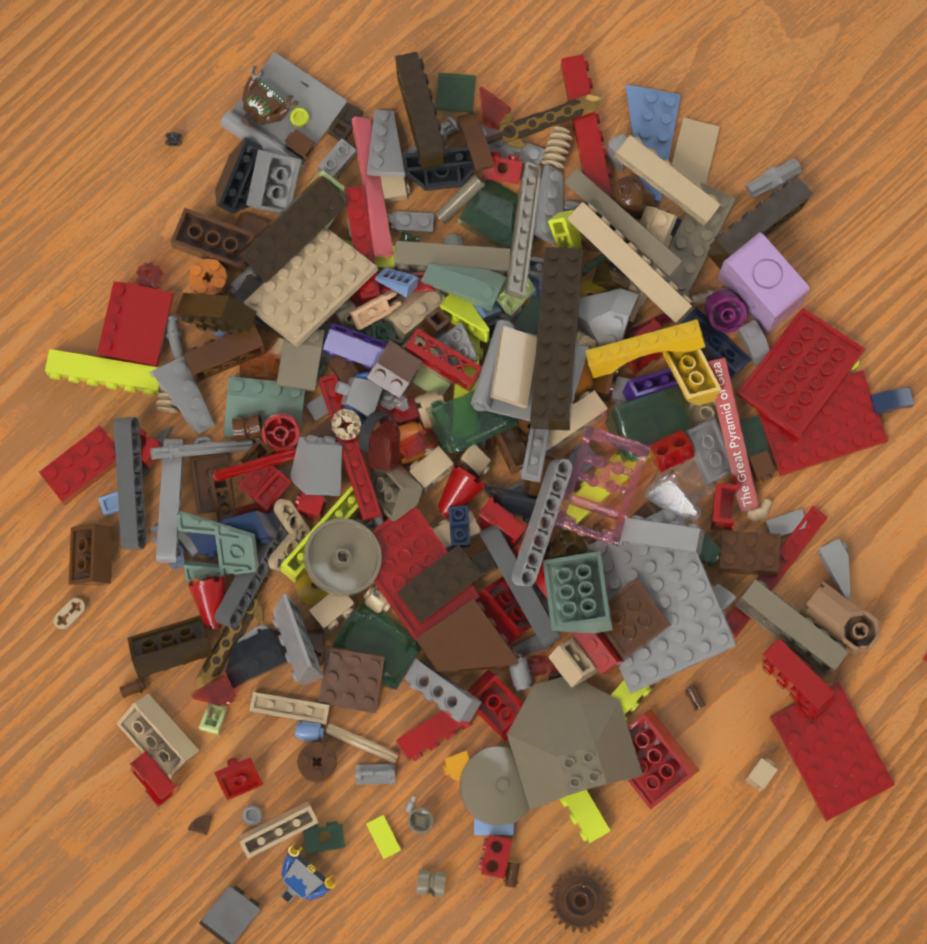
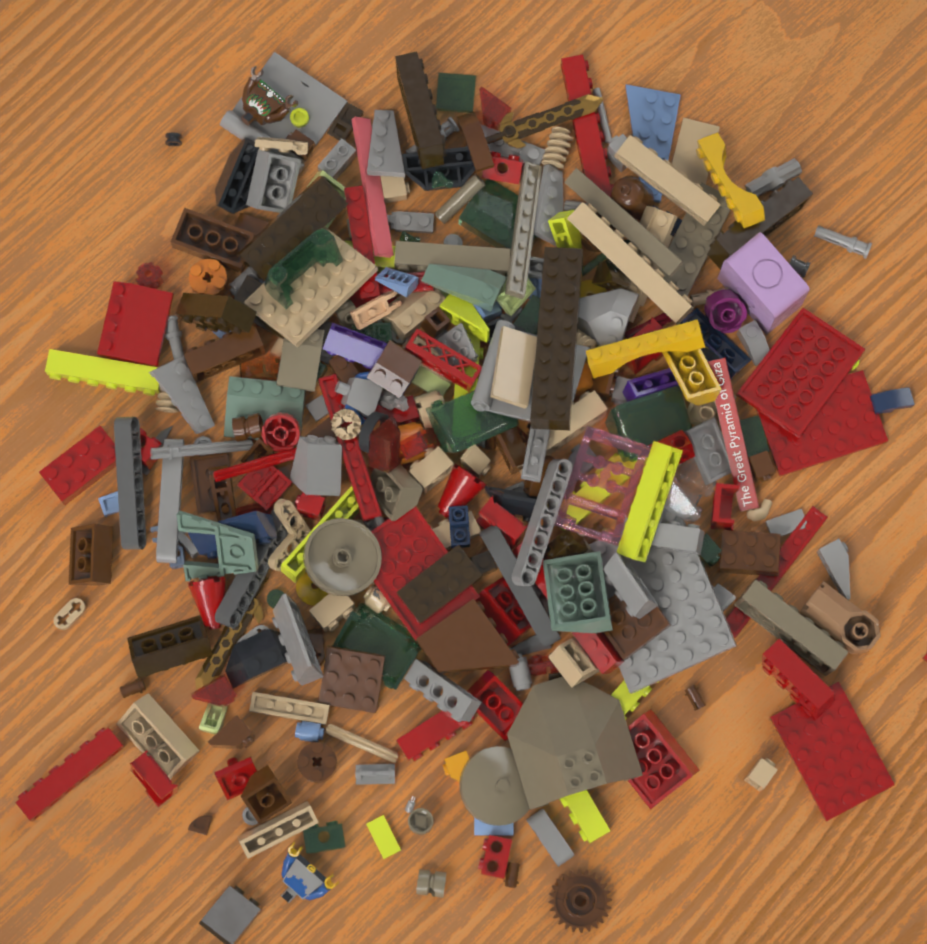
none -> red brick [15,727,125,822]
none -> reddish brown slope [208,715,255,749]
none -> reddish brown slope [241,765,292,824]
none -> tan hinge [255,137,308,155]
none -> clear green windscreen [264,229,343,309]
none -> clear green tile [267,589,284,609]
none -> clear green rock [432,171,453,189]
none -> light grey beam [526,808,575,867]
none -> light grey bar [593,88,612,143]
none -> light grey slope [603,552,659,619]
none -> neon yellow brick [617,441,683,562]
none -> yellow arch [696,132,765,228]
none -> dark grey bush [789,255,810,278]
none -> light grey pin [814,225,872,259]

